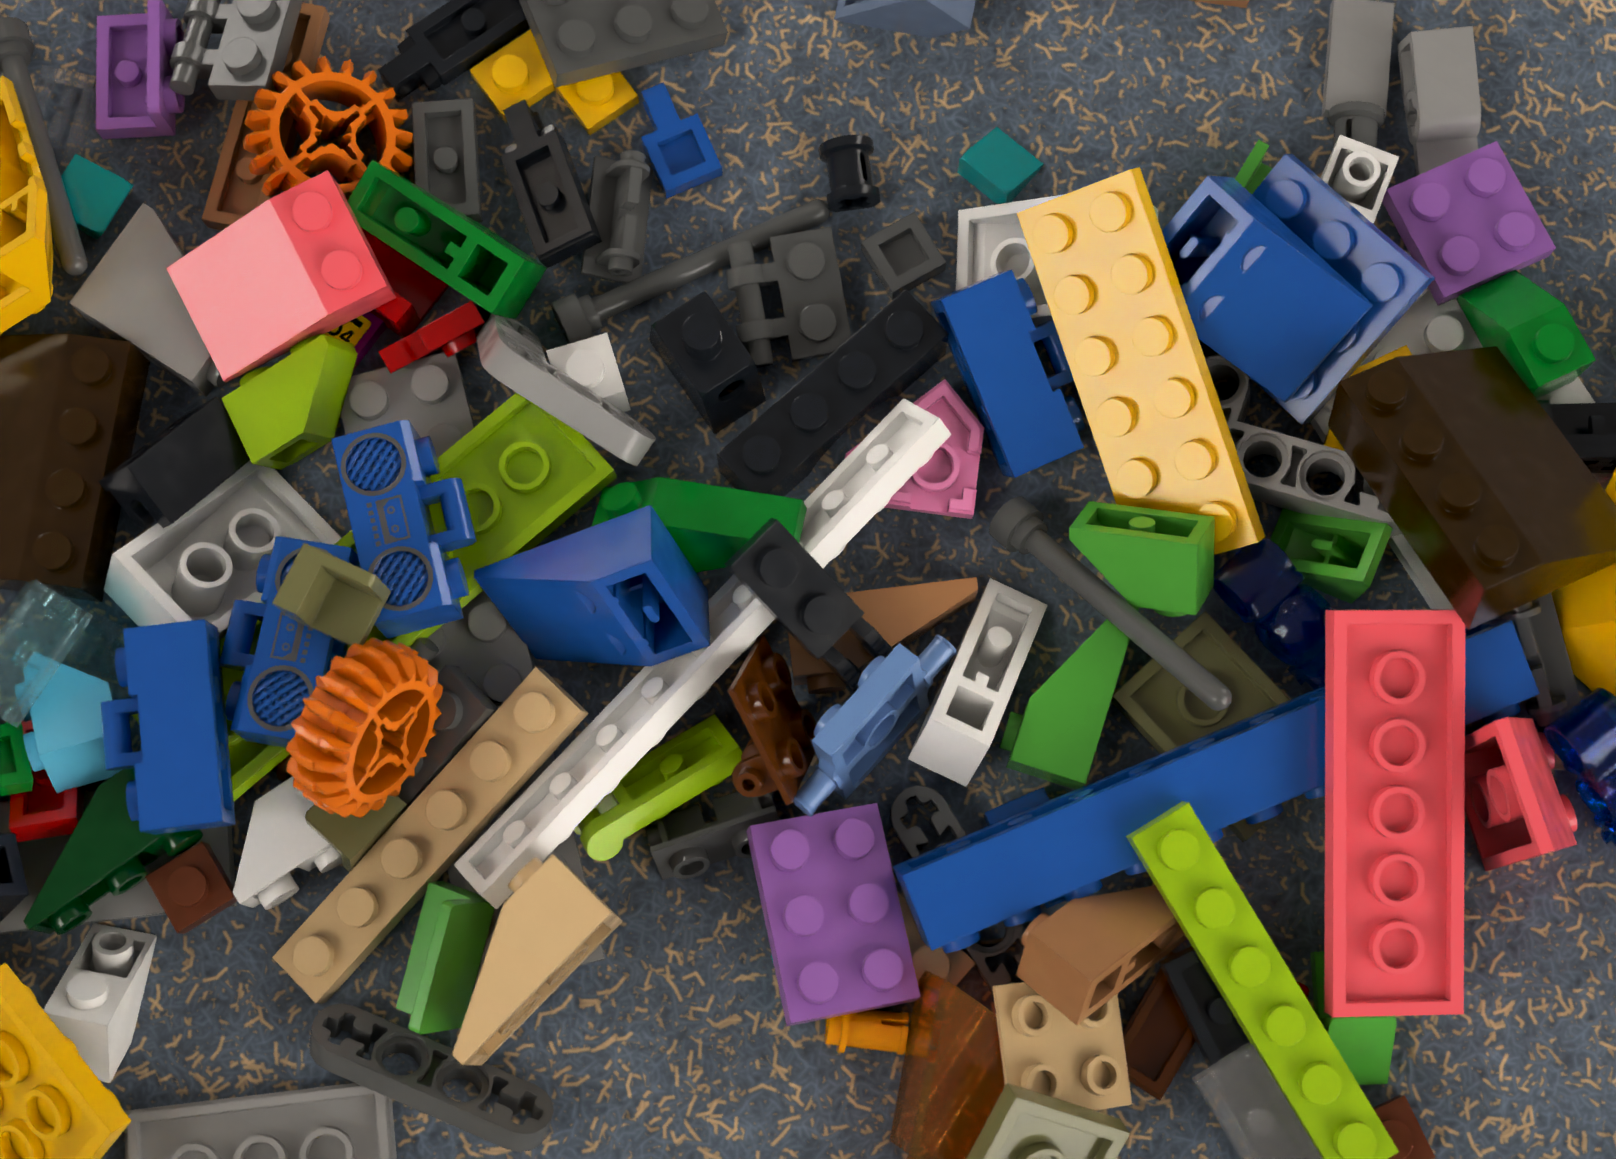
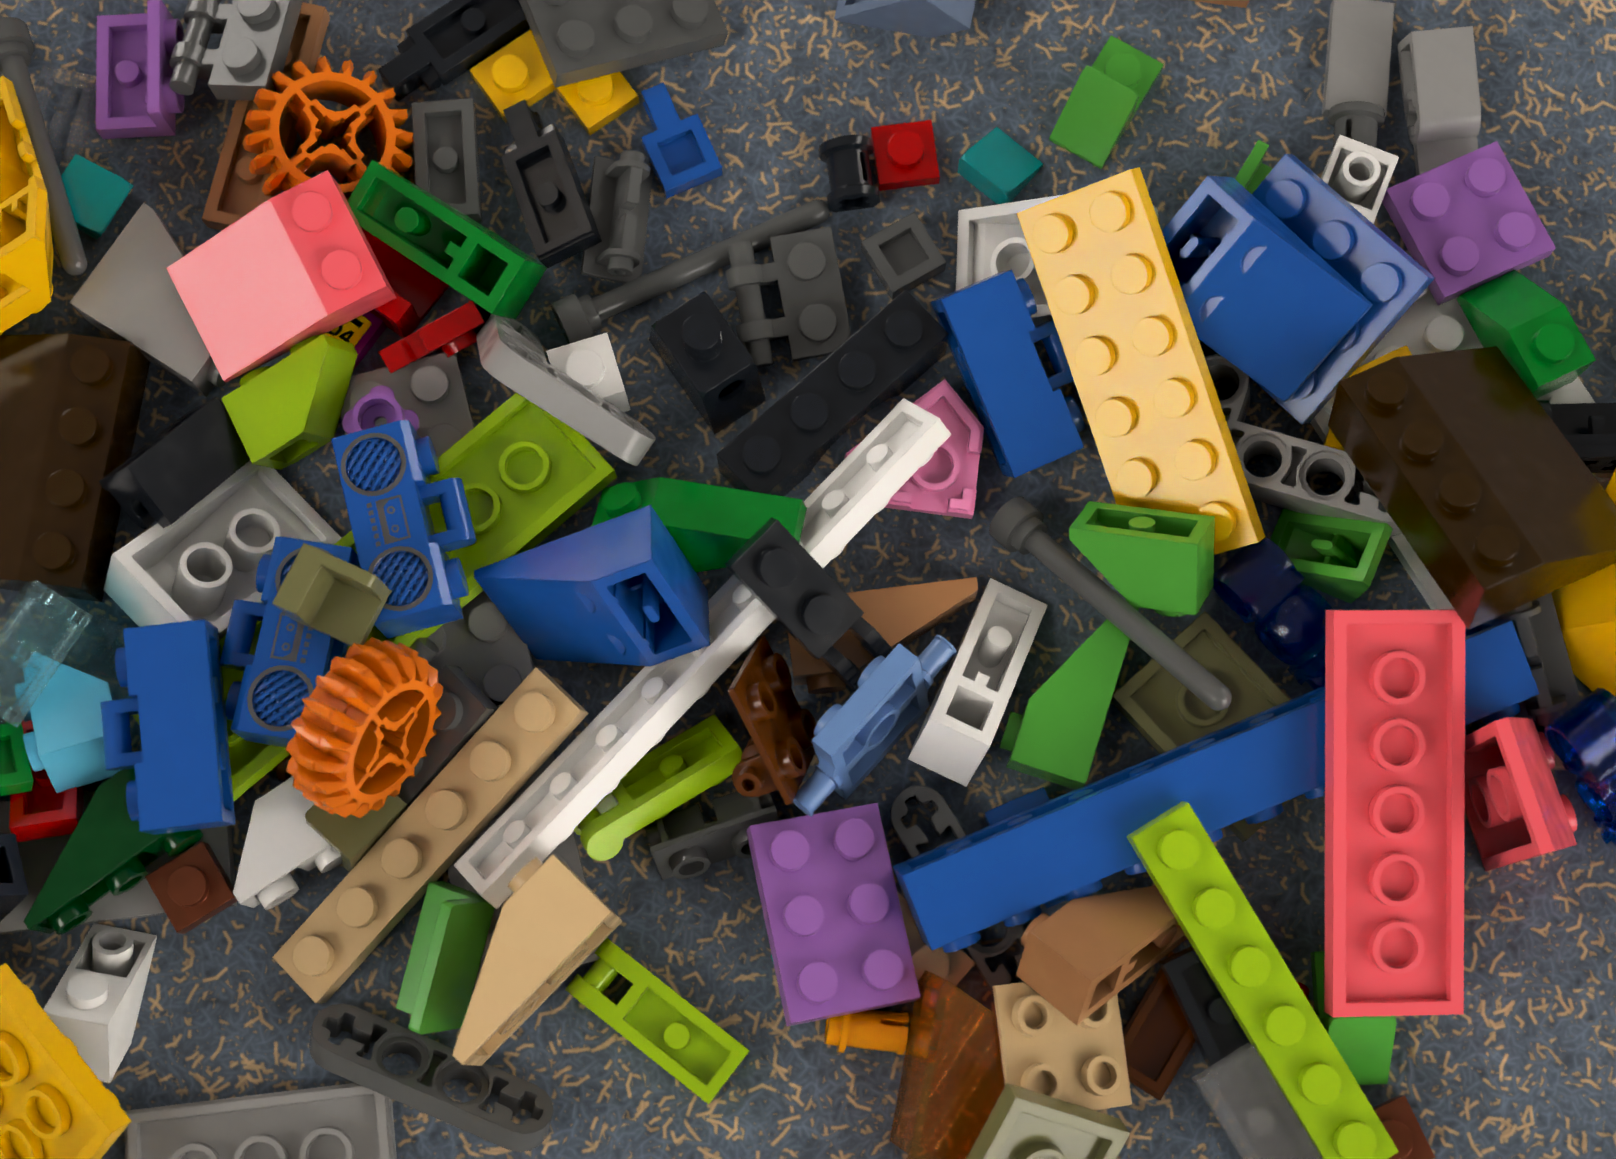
none -> medium lavender plate [342,385,419,434]
none -> lime plate [565,938,750,1105]
none -> red plate [871,120,940,191]
none -> bright green slope [1049,35,1164,169]

